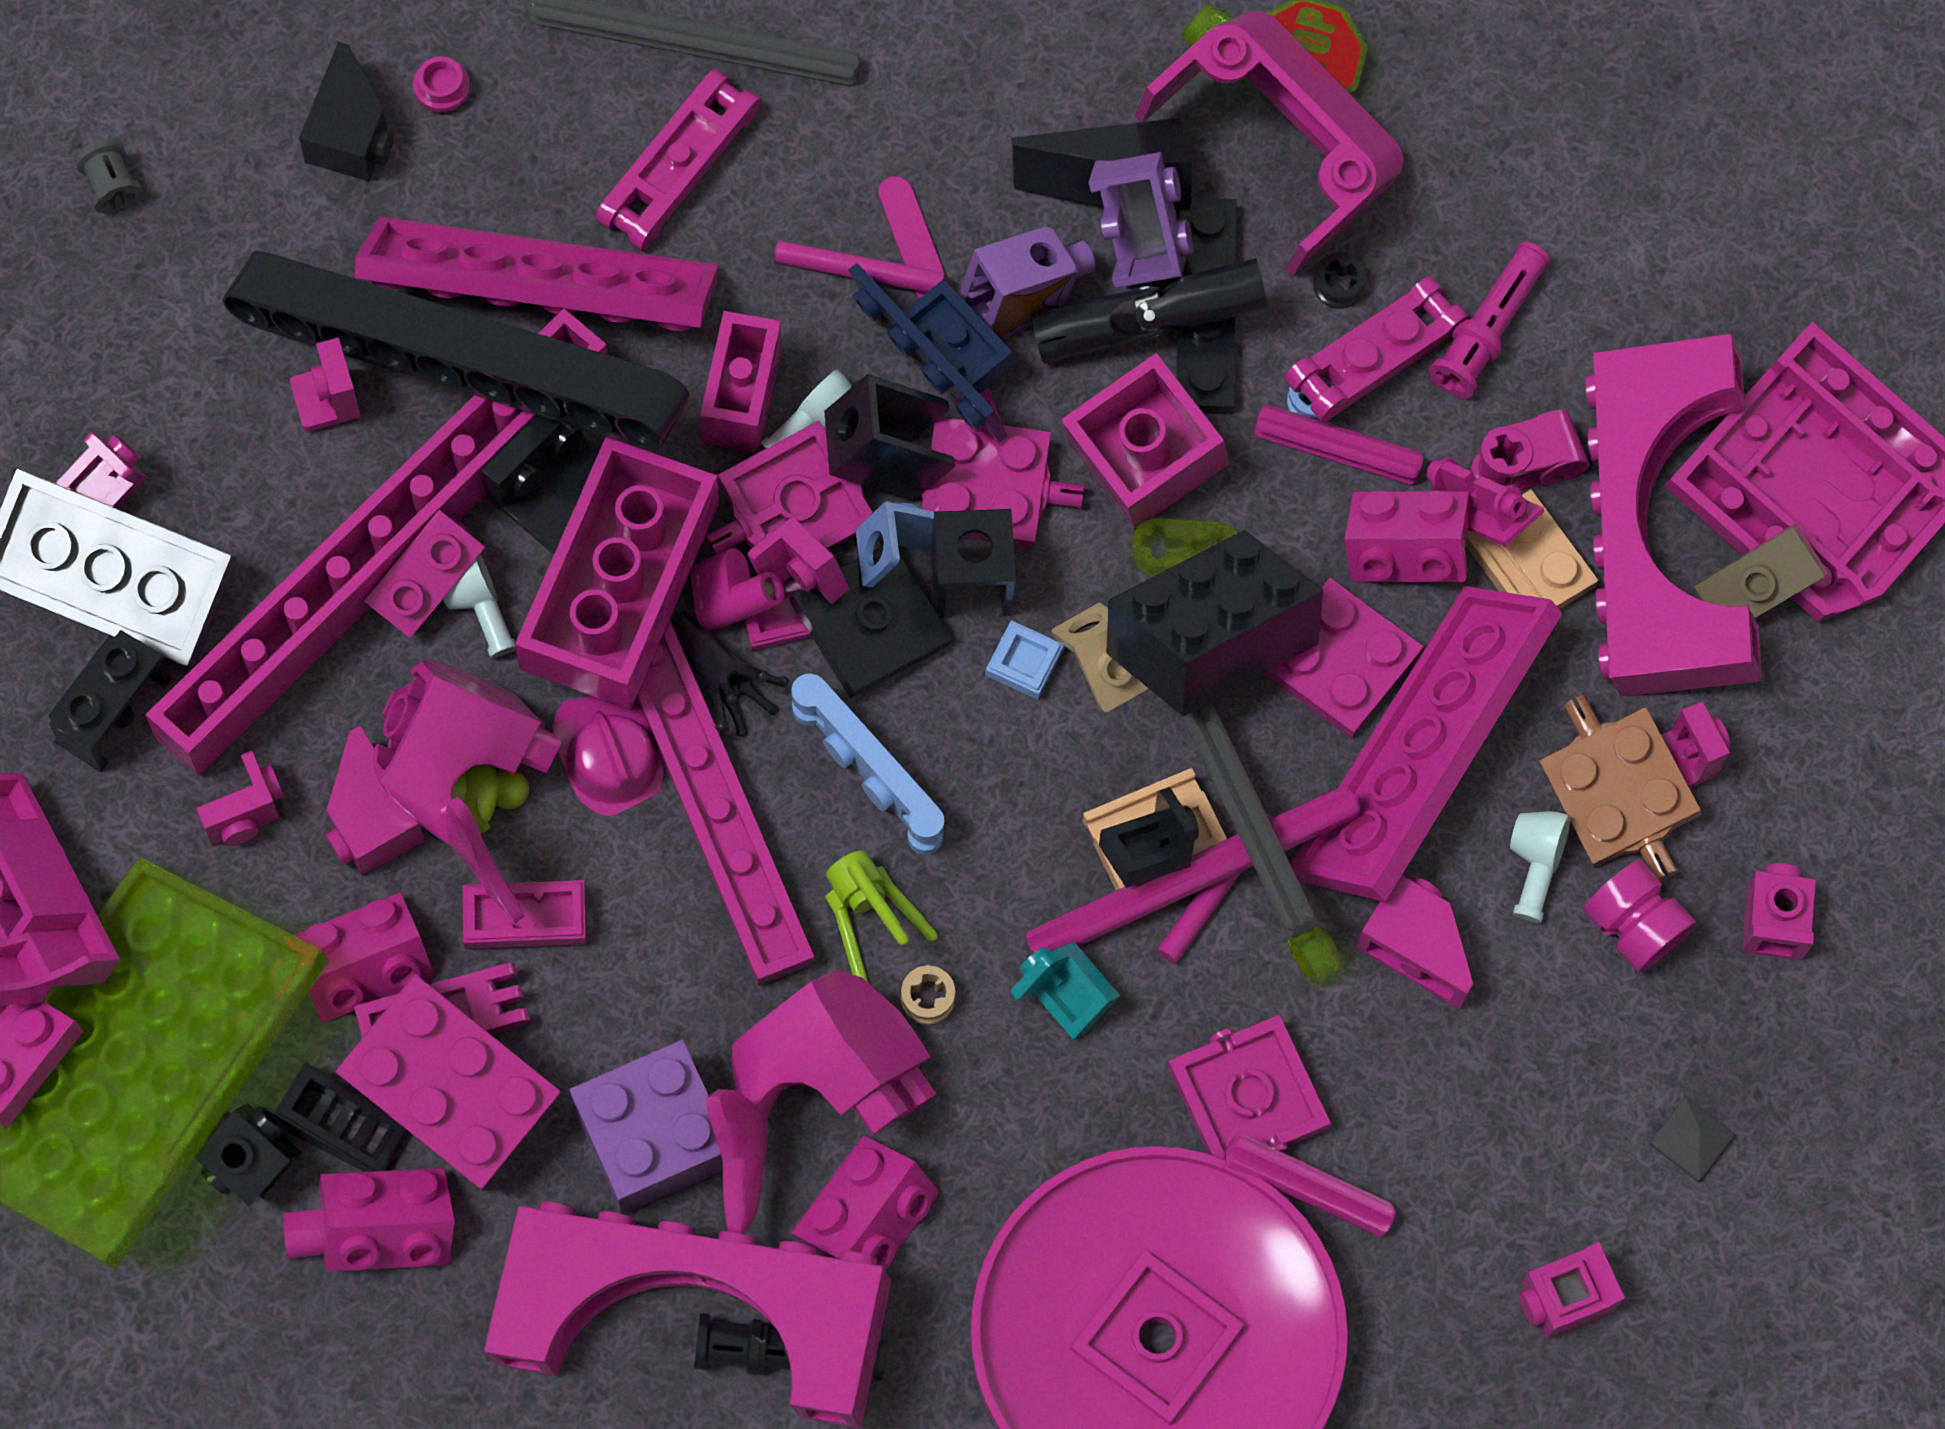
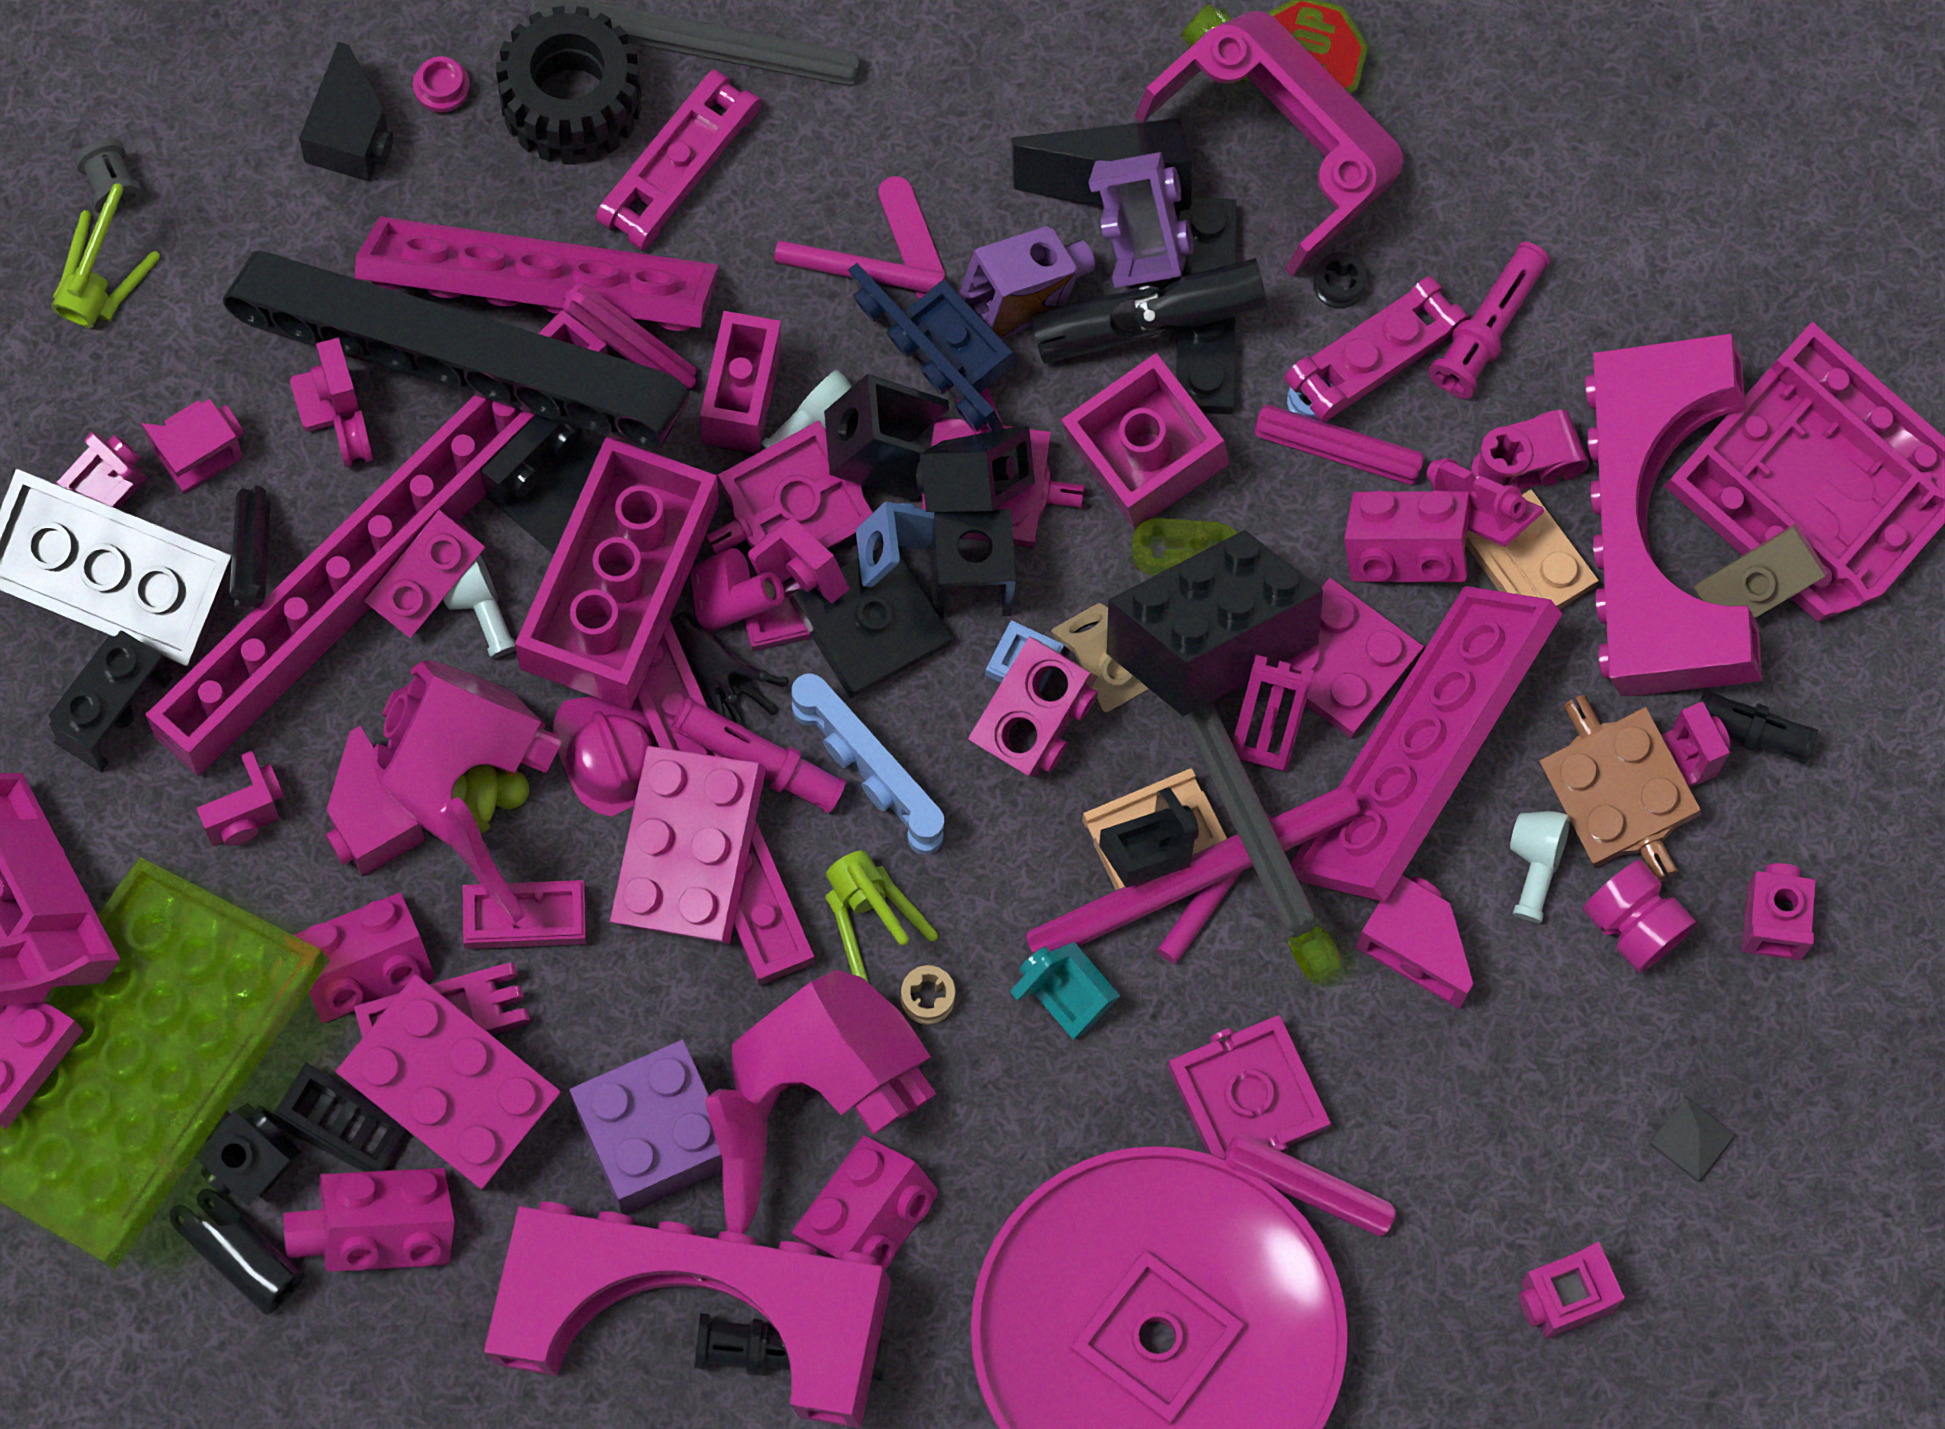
none -> lime plant [51,183,160,328]
none -> dark pink window [141,398,244,494]
none -> black piece [169,1188,304,1315]
none -> black axle [229,485,271,611]
none -> dark pink bush [333,410,373,468]
none -> black tyre [496,6,642,164]
none -> dark pink axle [563,283,697,389]
none -> dark pink plate [610,746,766,945]
none -> dark pink pin [670,696,846,814]
none -> black slope [916,426,1035,512]
none -> dark pink brick [968,636,1099,778]
none -> dark pink tile [1232,655,1314,772]
none -> black pin [1700,689,1818,765]

